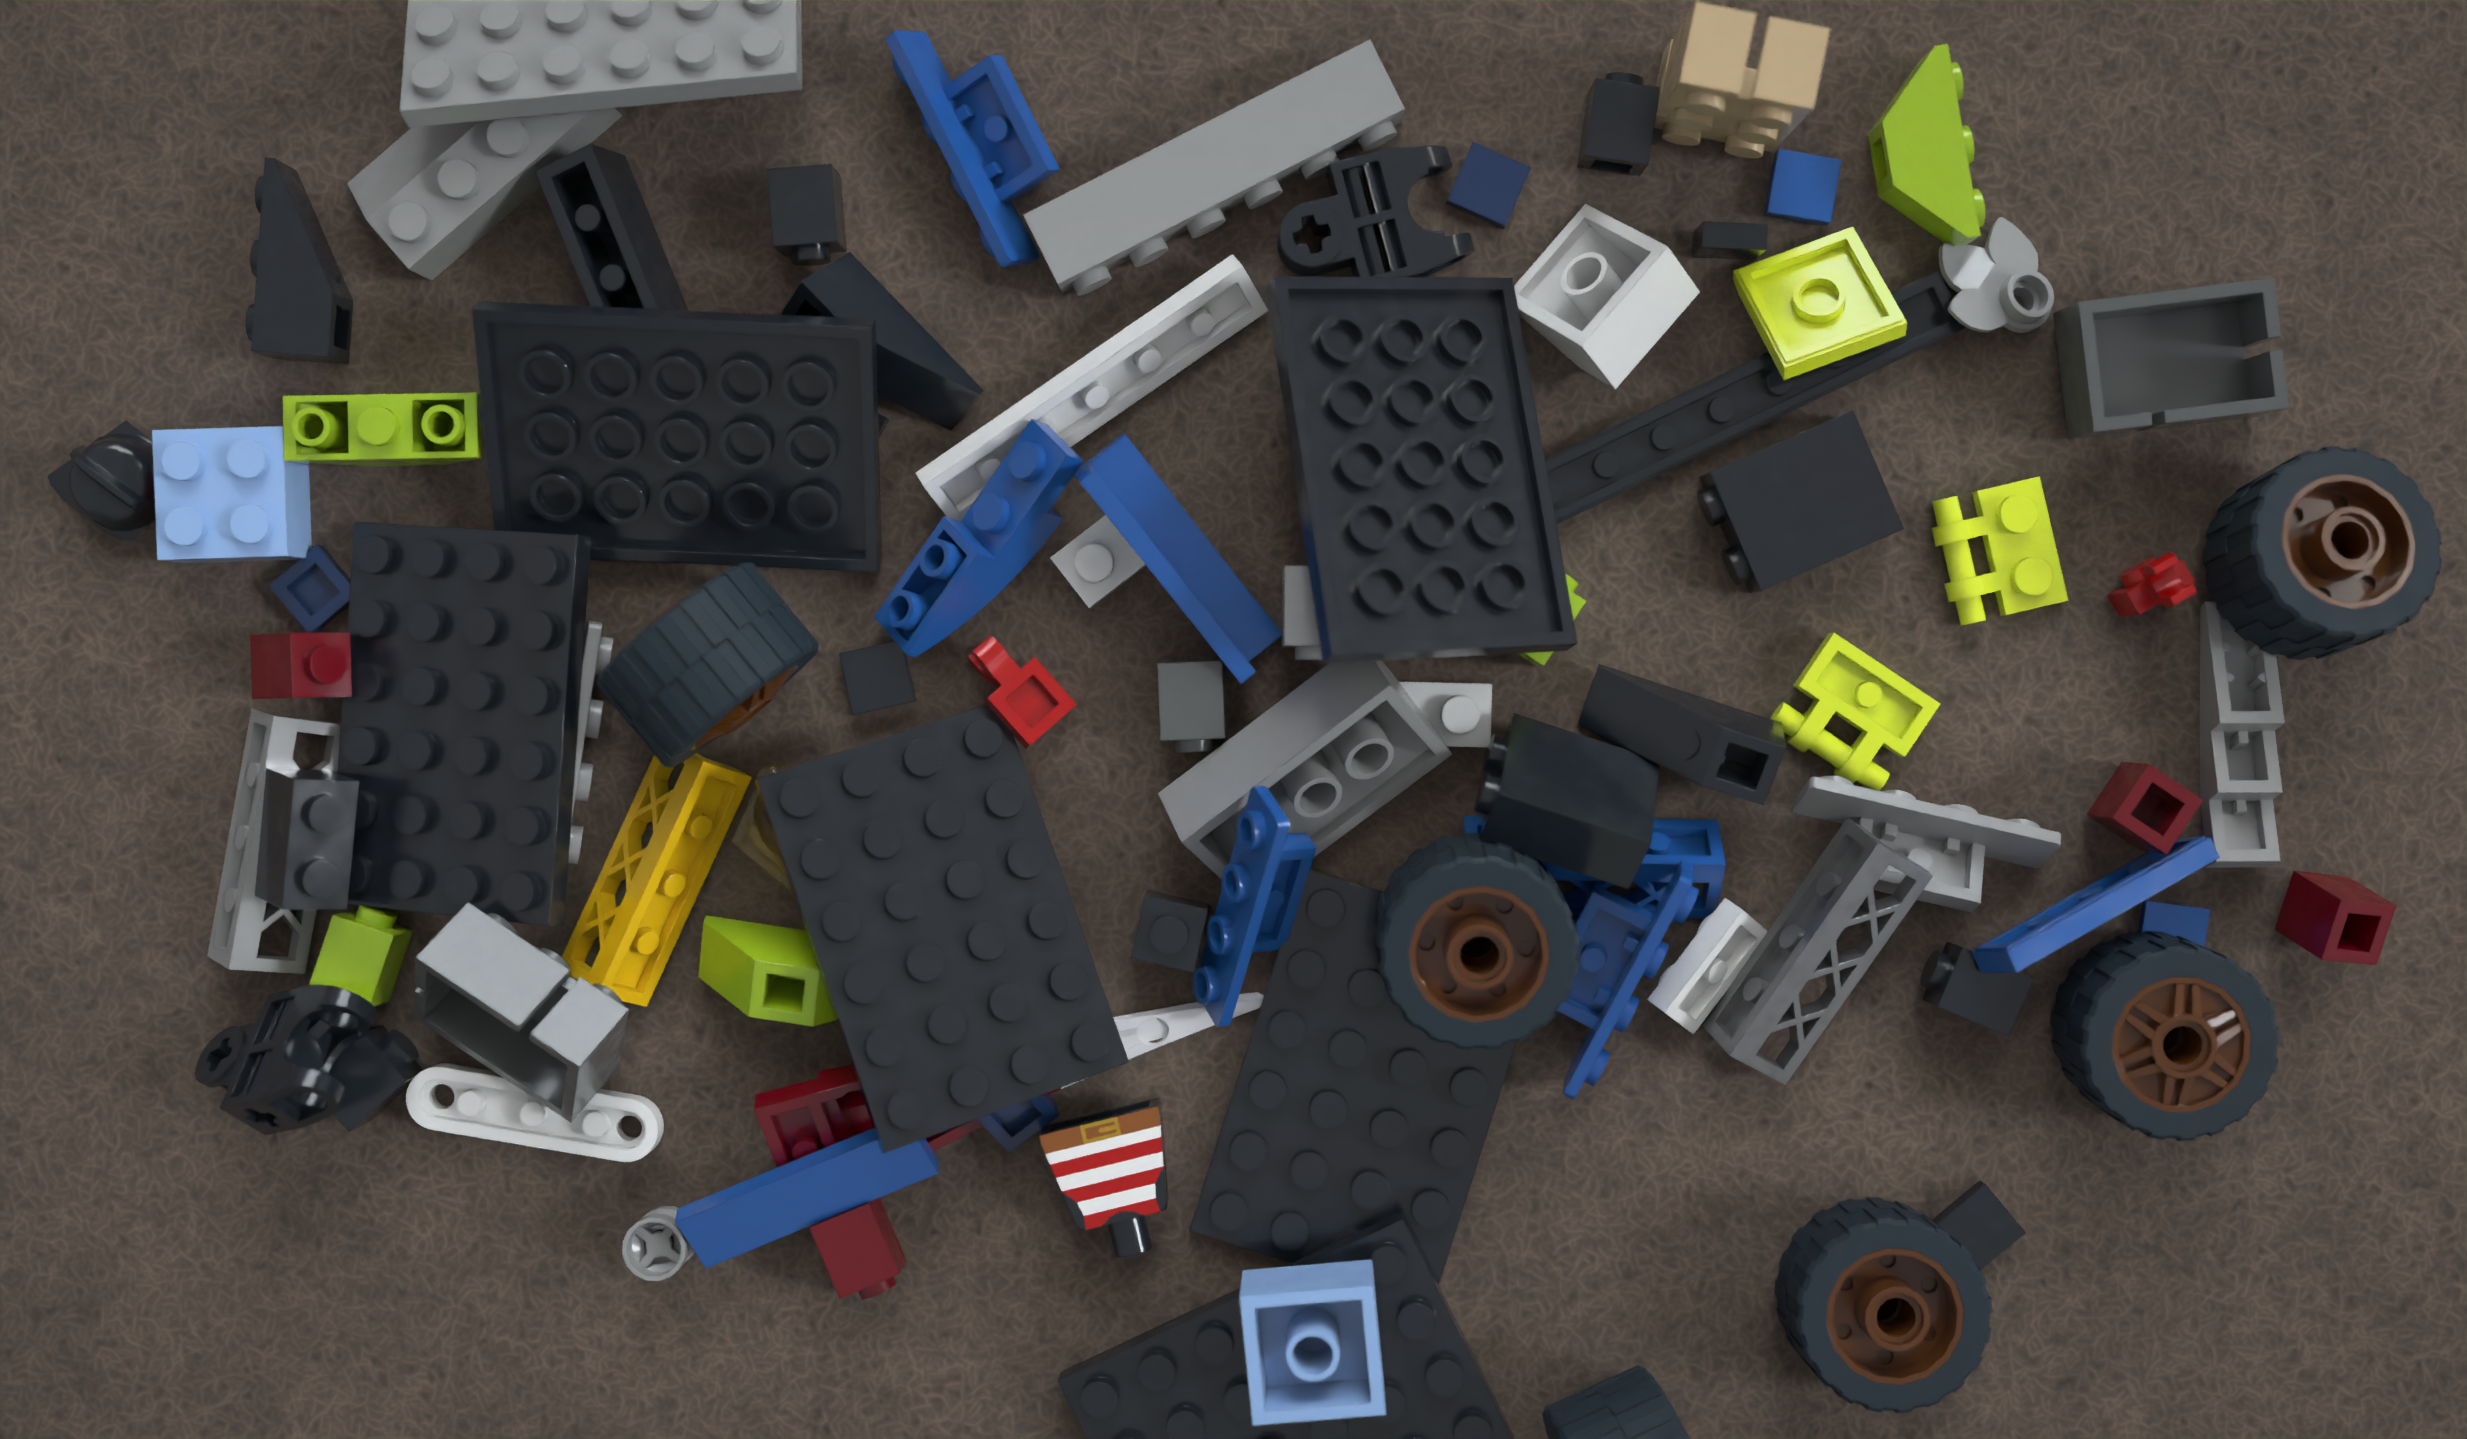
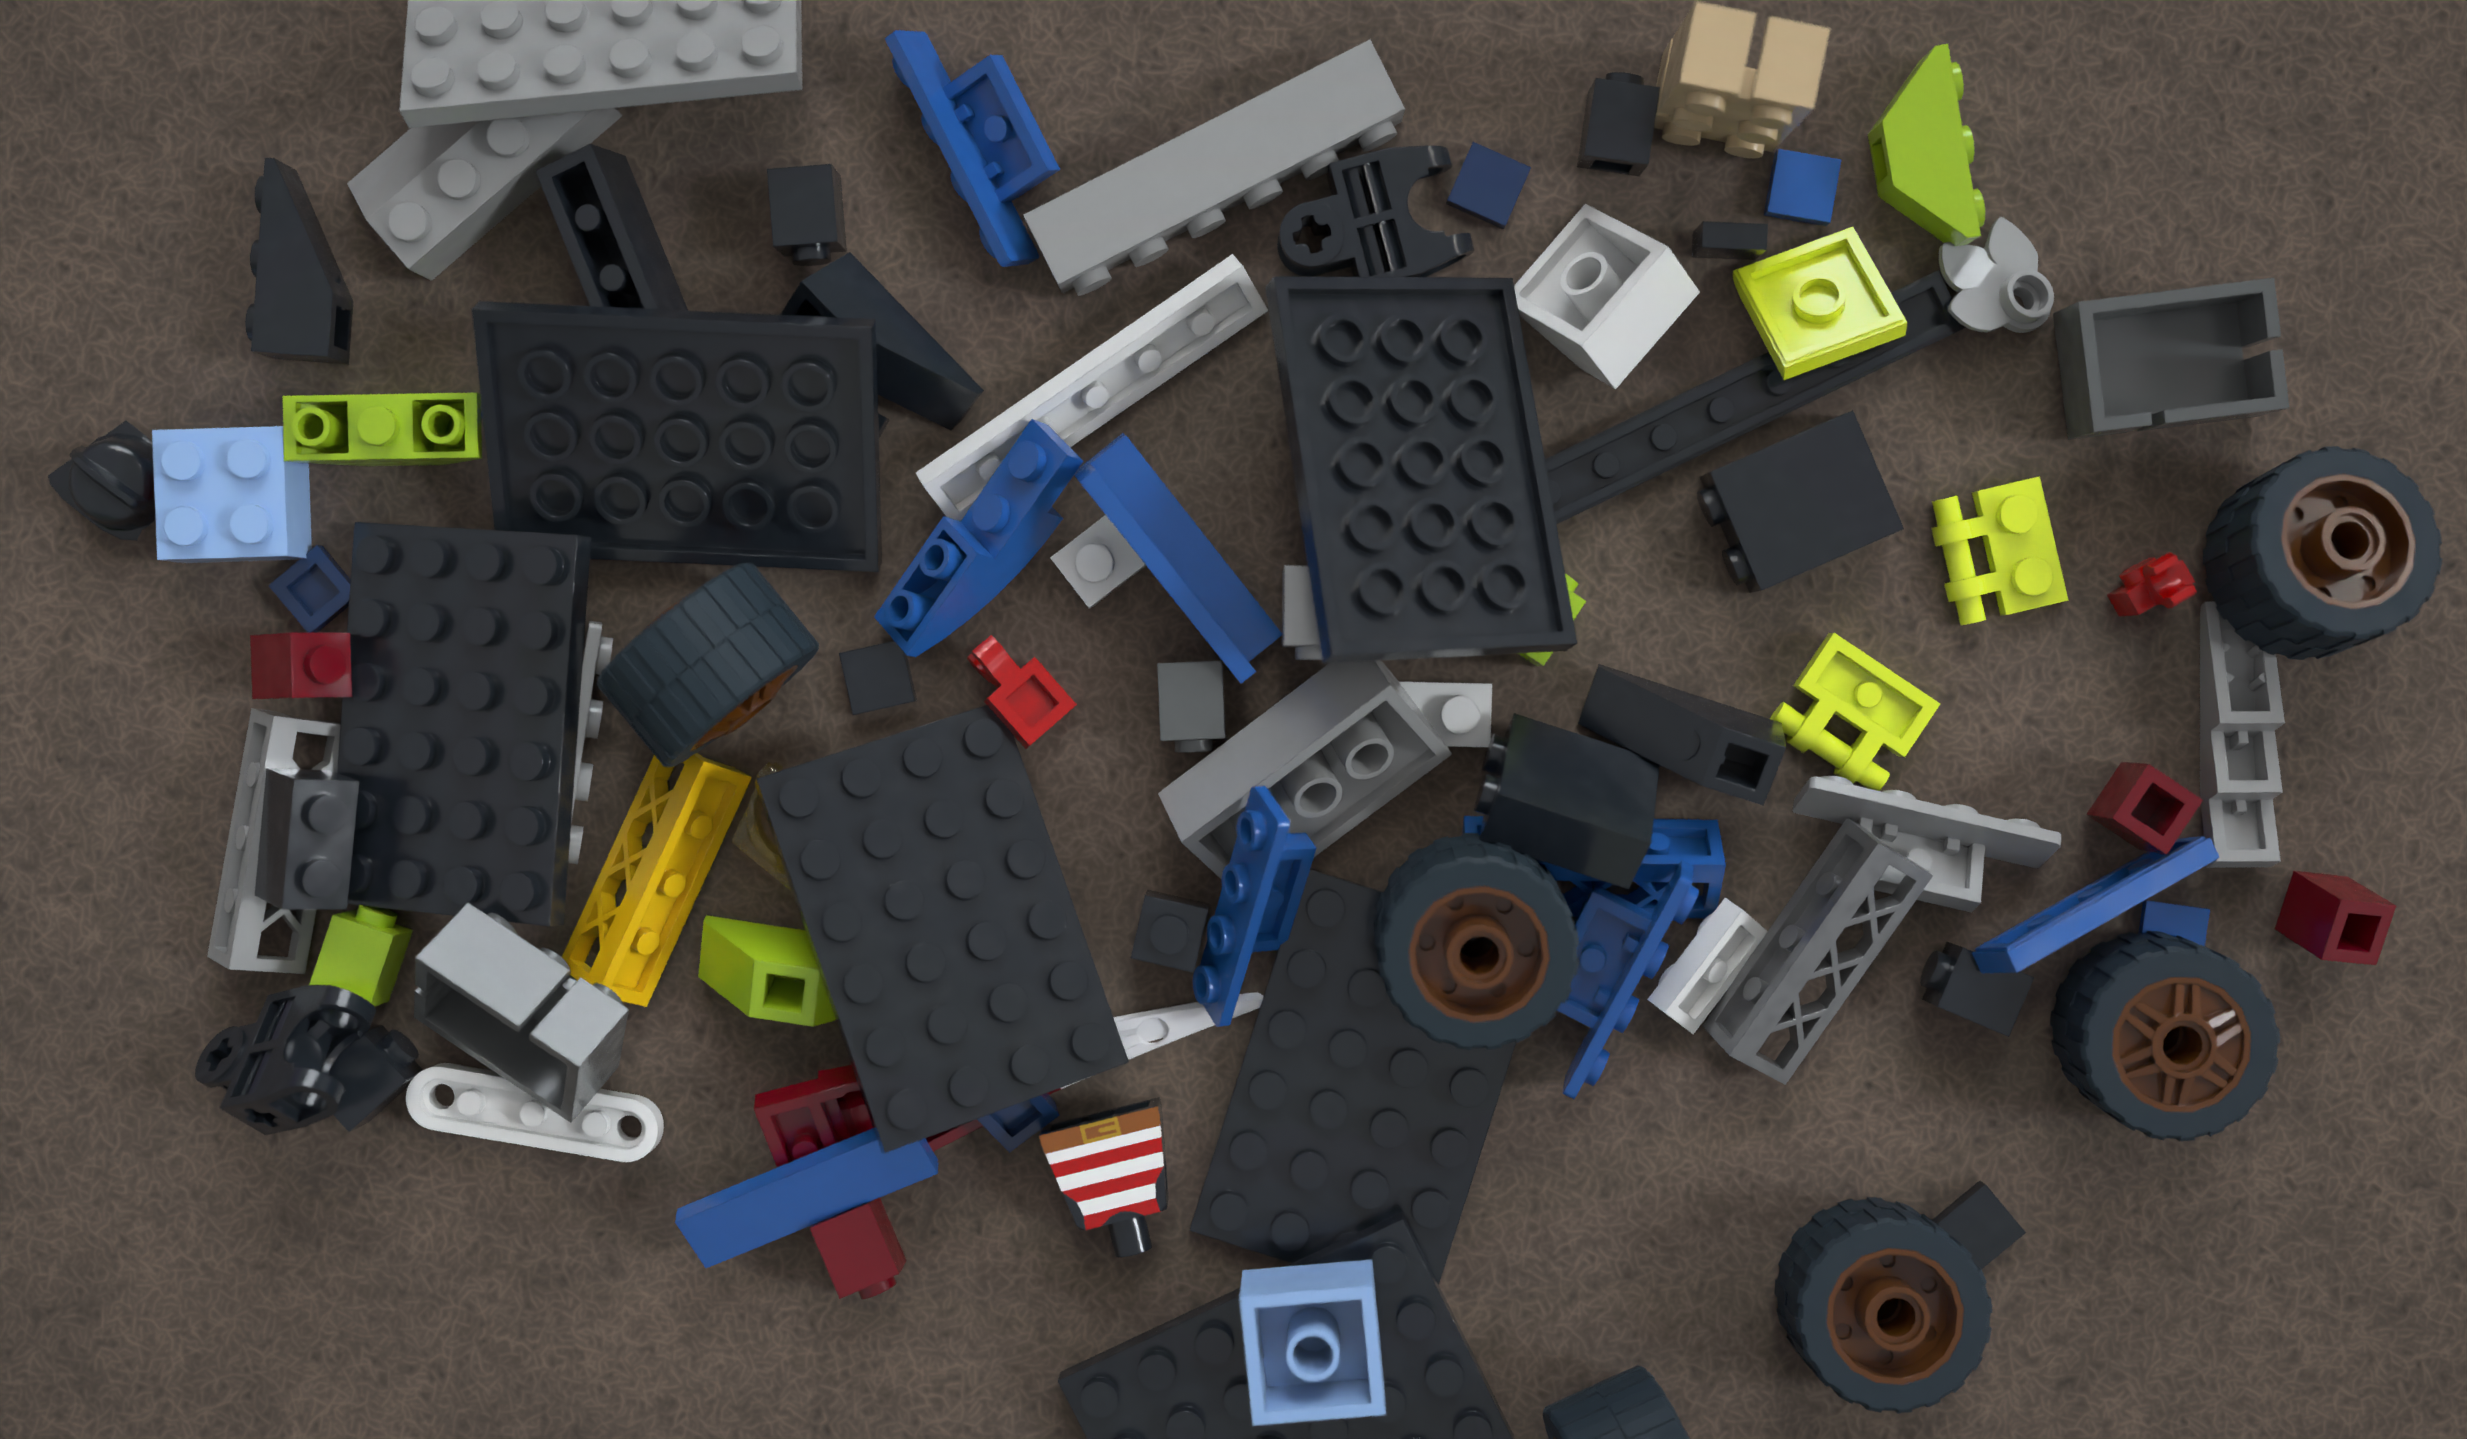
light grey wheel [622,1206,694,1281] -> none

